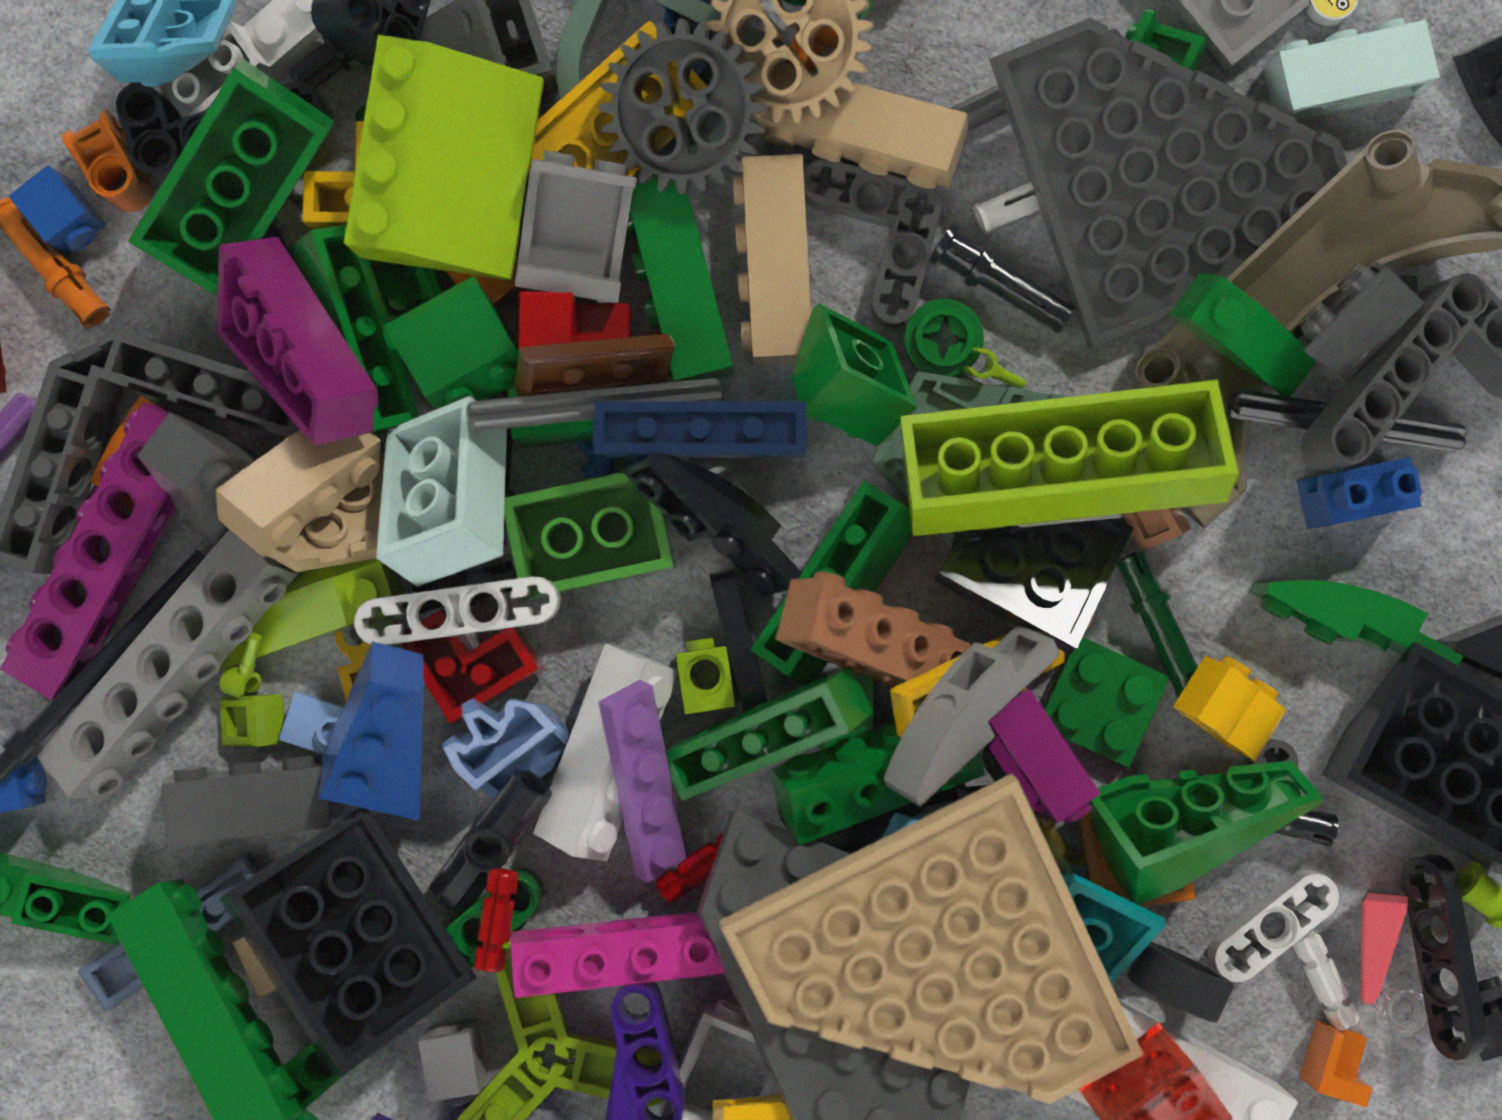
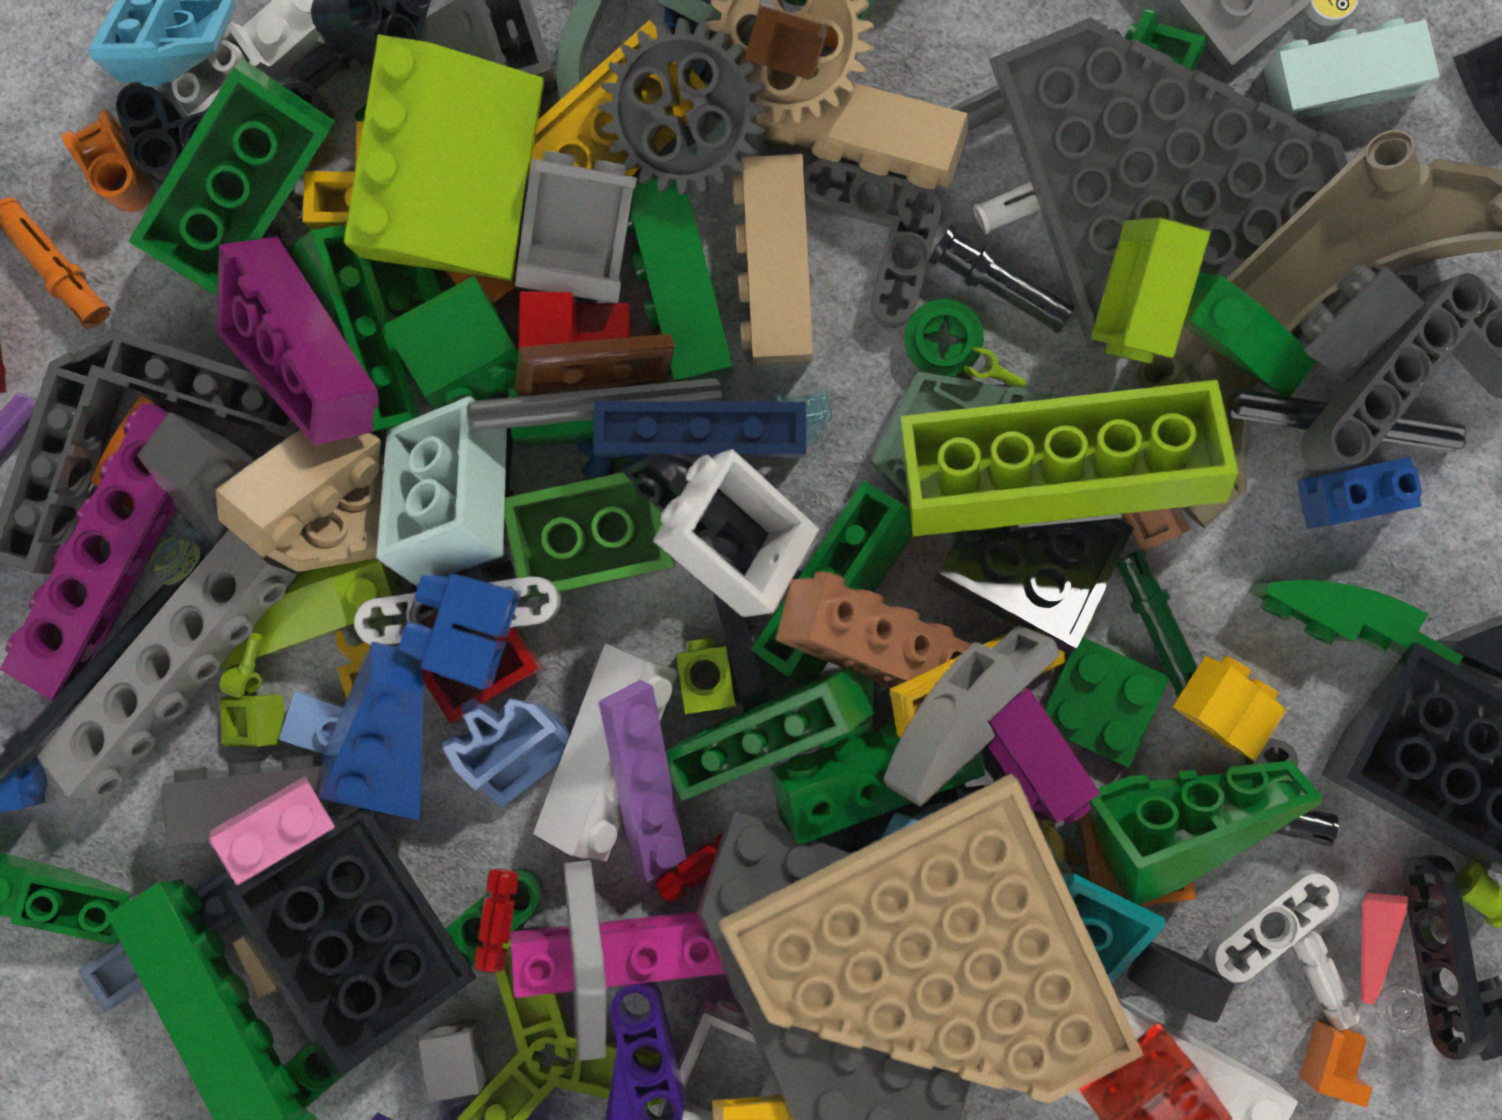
blue brick [9,165,106,254] -> none
black piece [428,768,552,911] -> none
green slope [791,303,917,447] -> none
none -> clear light blue tile [148,534,201,585]
none -> bright pink brick [209,776,335,885]
none -> blue hips [399,574,522,689]
none -> light grey beam [564,860,606,1061]
none -> white window [653,450,819,617]
none -> reddish brown panel [744,5,828,80]
none -> lime window [1091,218,1210,364]

